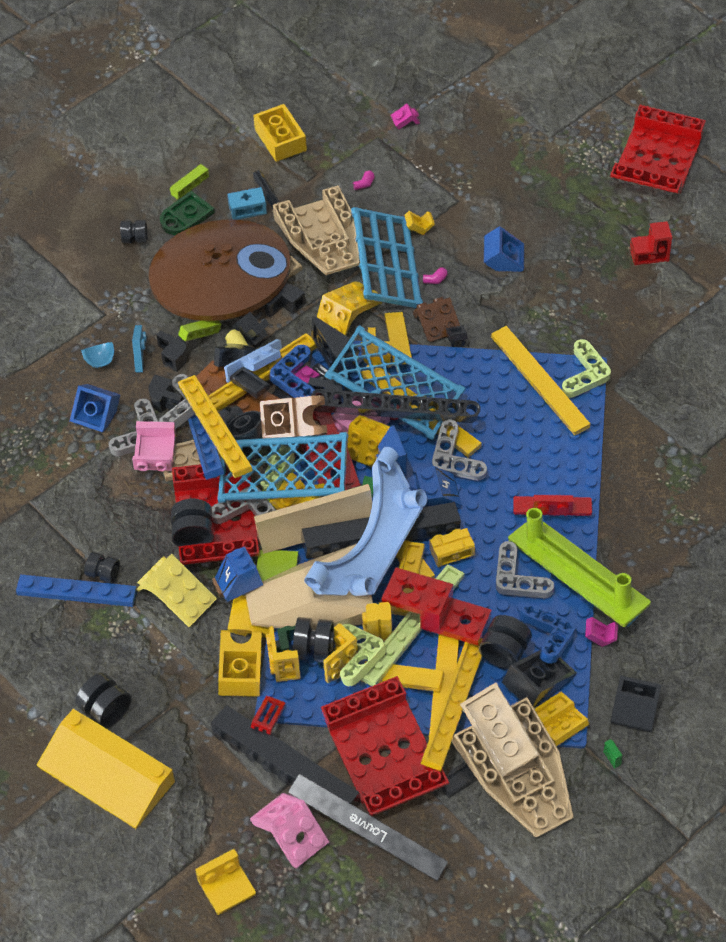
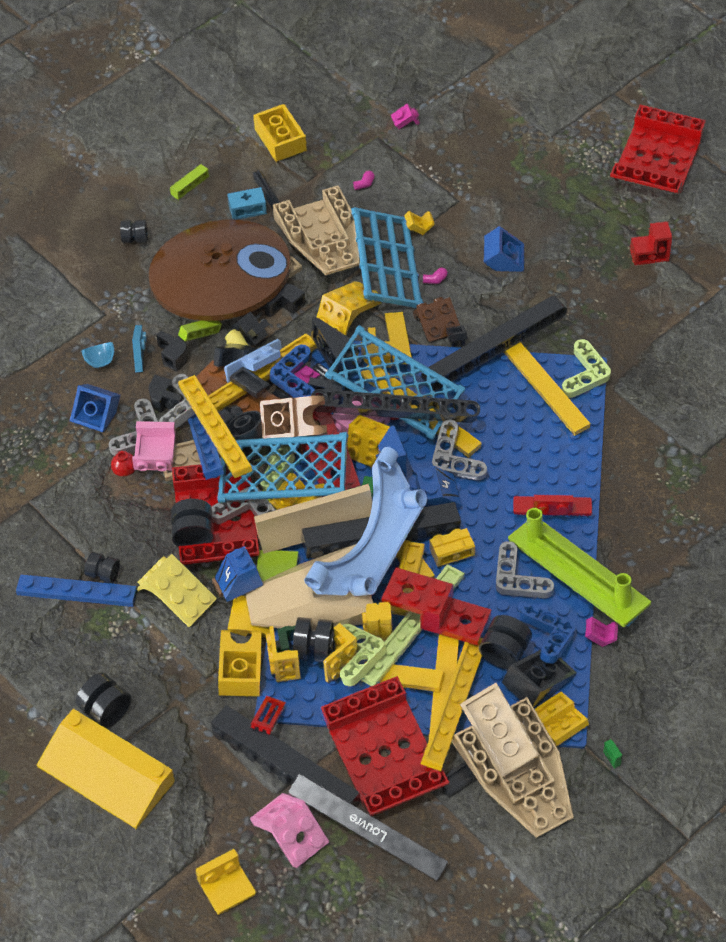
dark green tile [160,191,215,235] -> none
black slope [610,676,662,732] -> none
none -> red brick [111,451,135,476]
none -> black beam [421,296,567,391]

